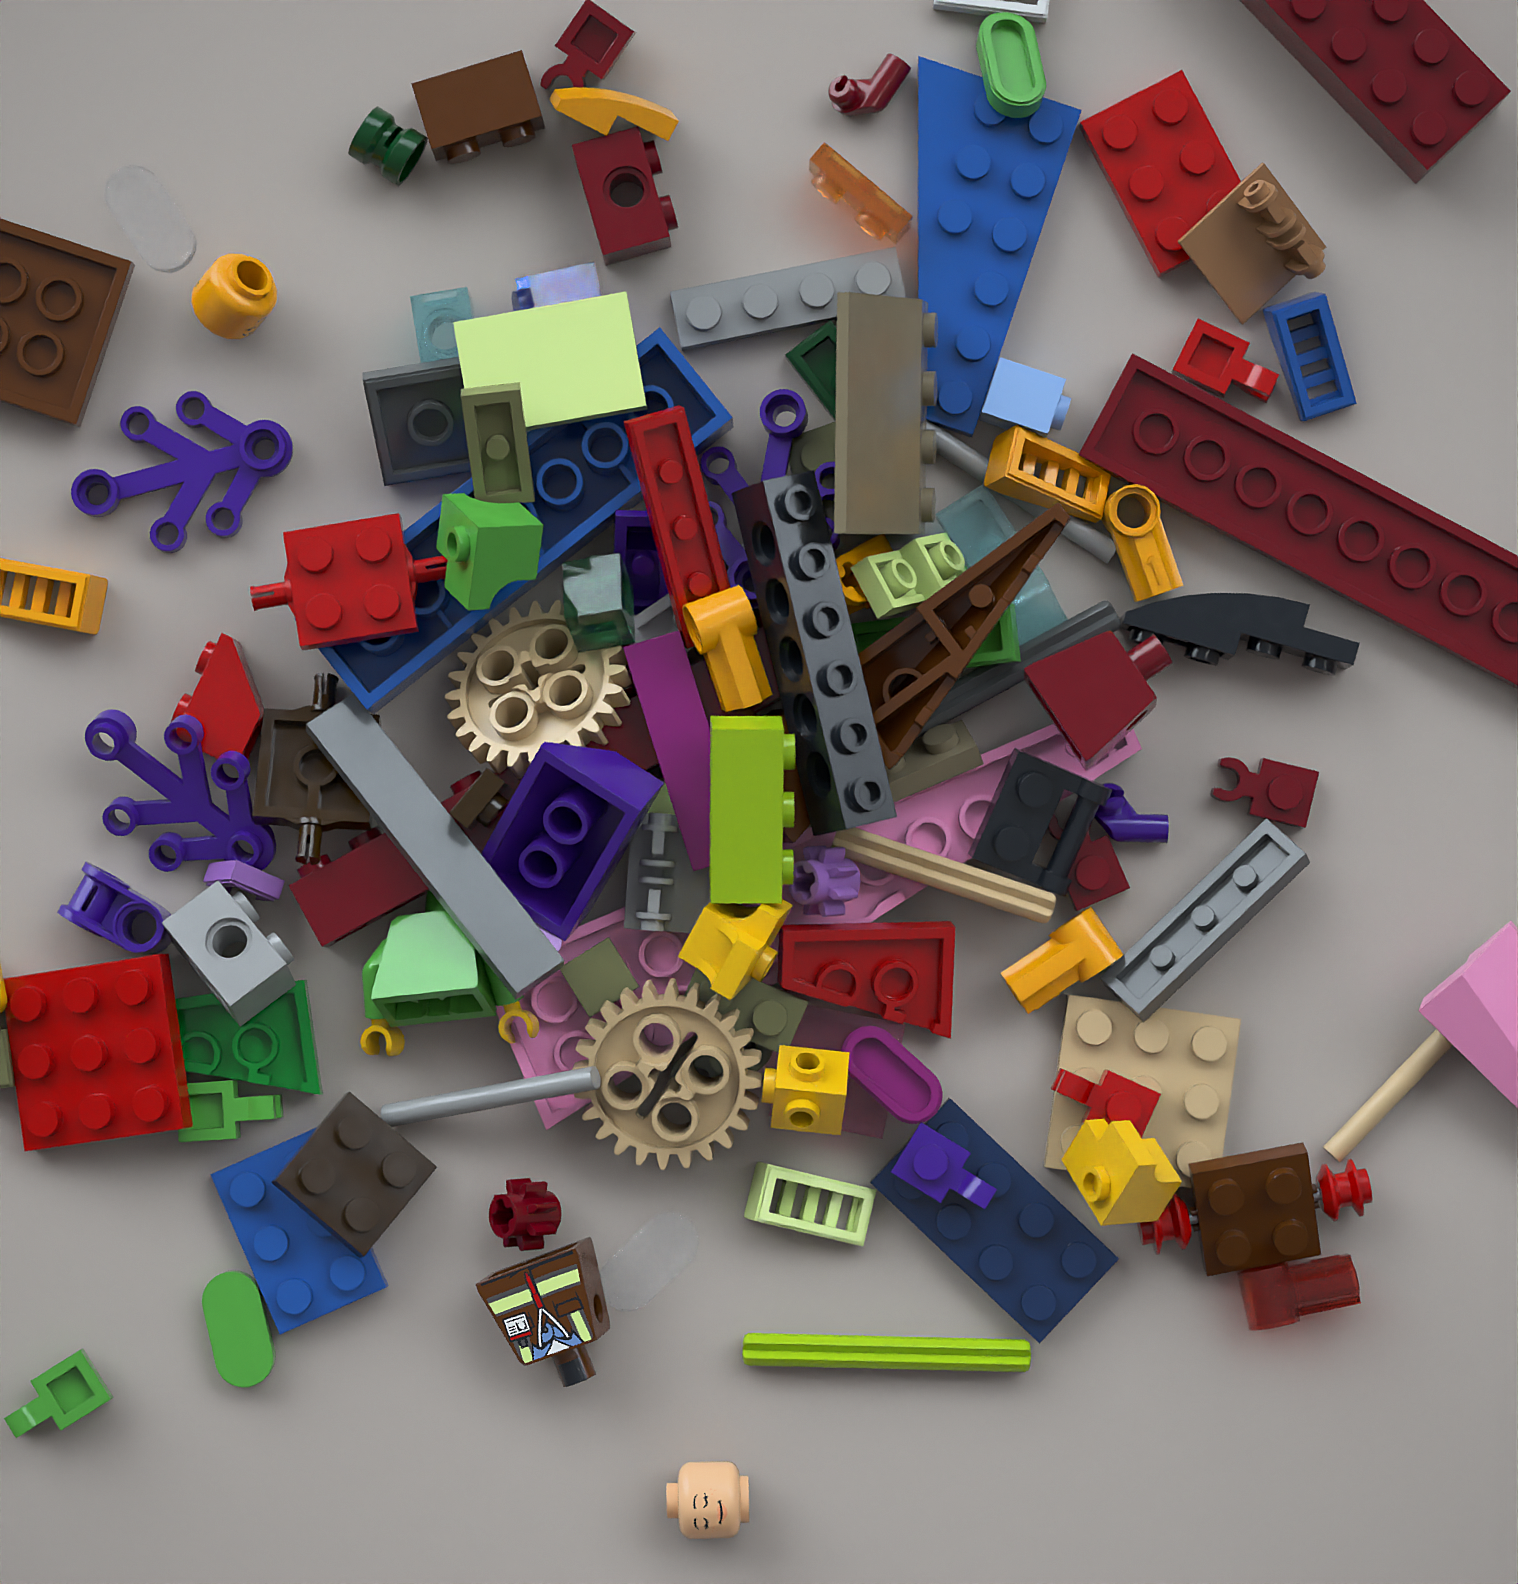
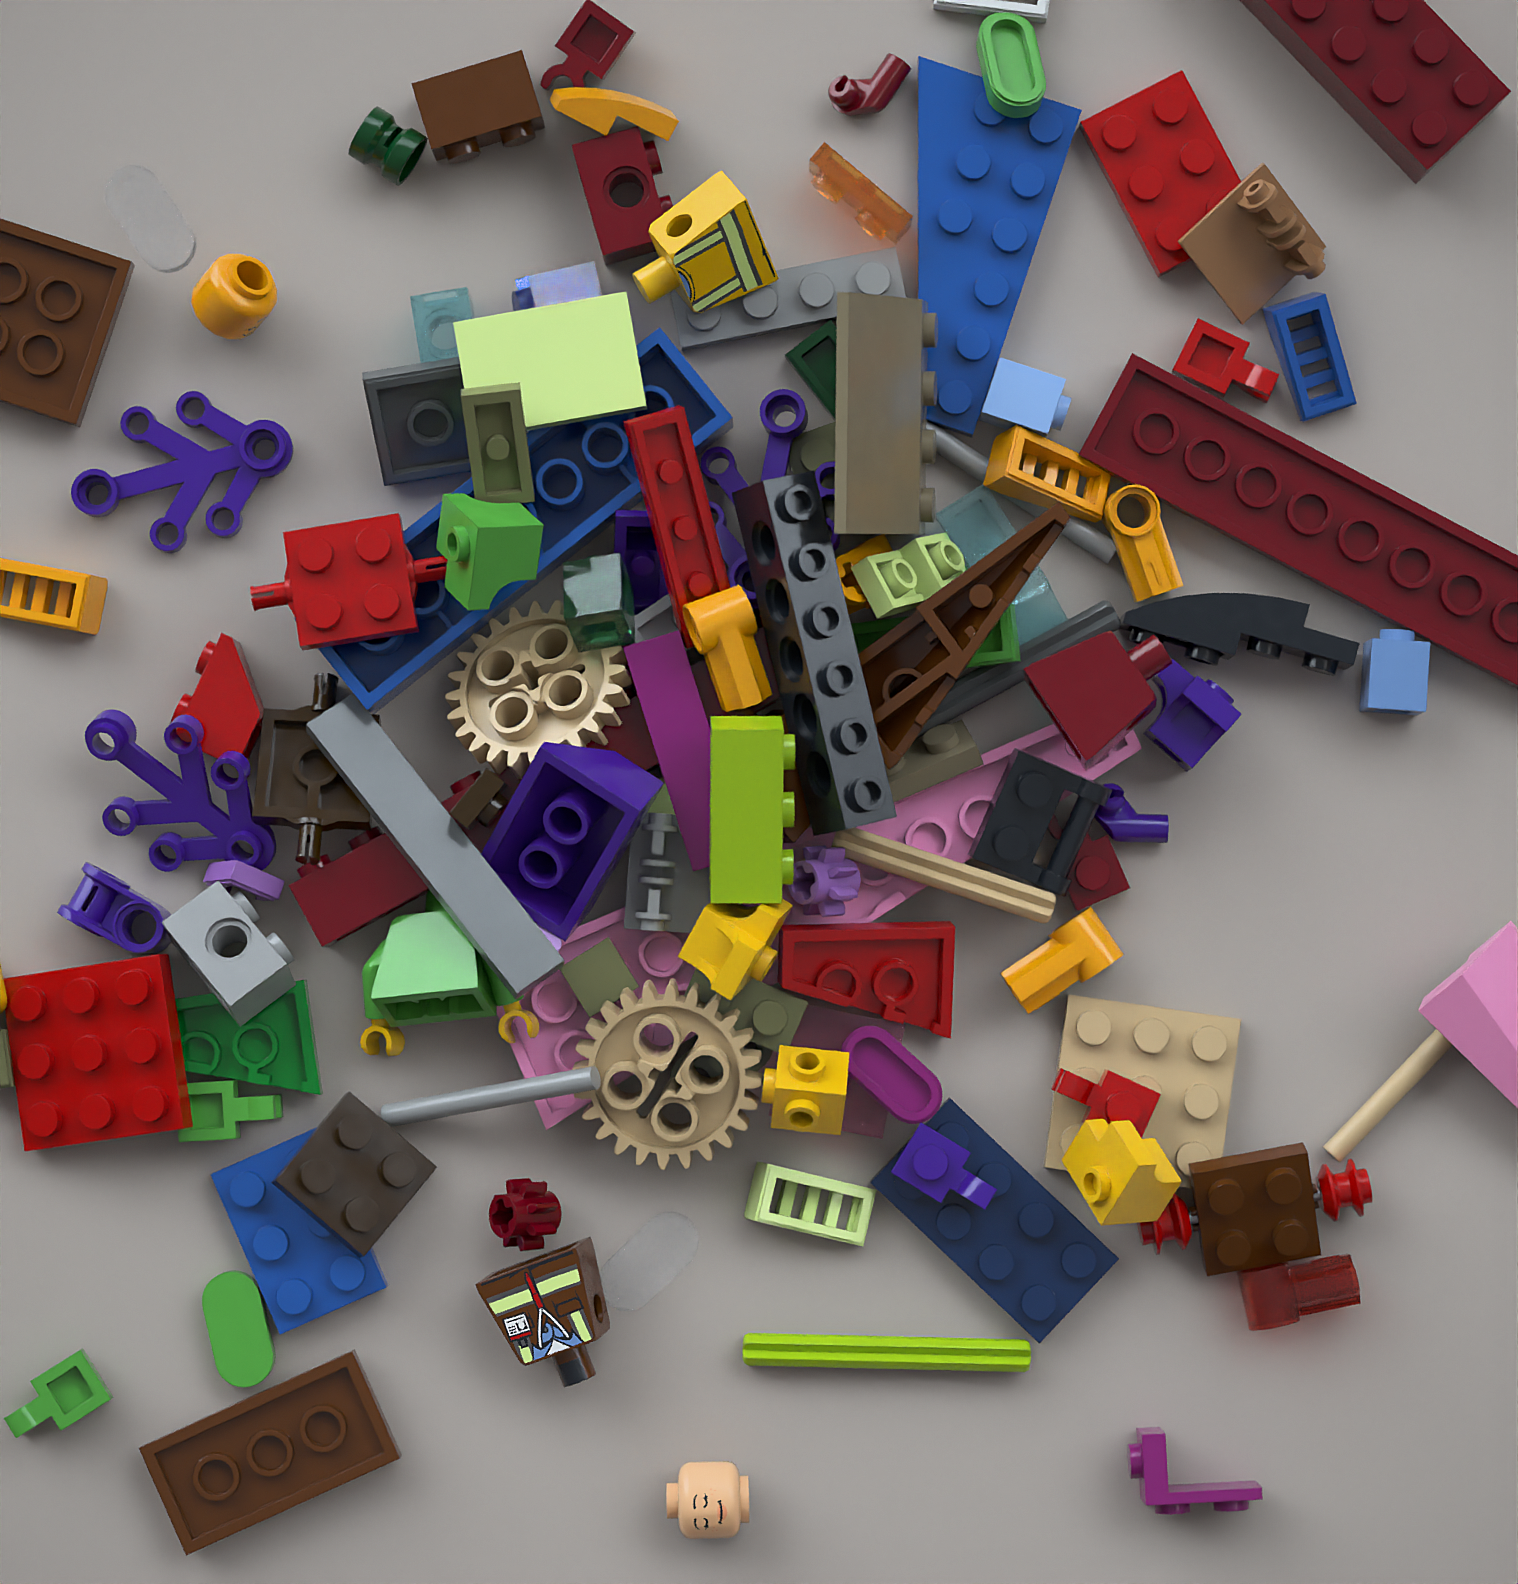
plate [1100,818,1310,1023] -> none
dark red plate [1210,757,1319,829] -> none
none -> reddish brown plate [139,1349,402,1555]
none -> yellow torso [632,170,779,313]
none -> magenta bracket [1127,1427,1263,1515]
none -> dark purple brick [1143,659,1242,771]
none -> medium blue brick [1359,629,1430,716]

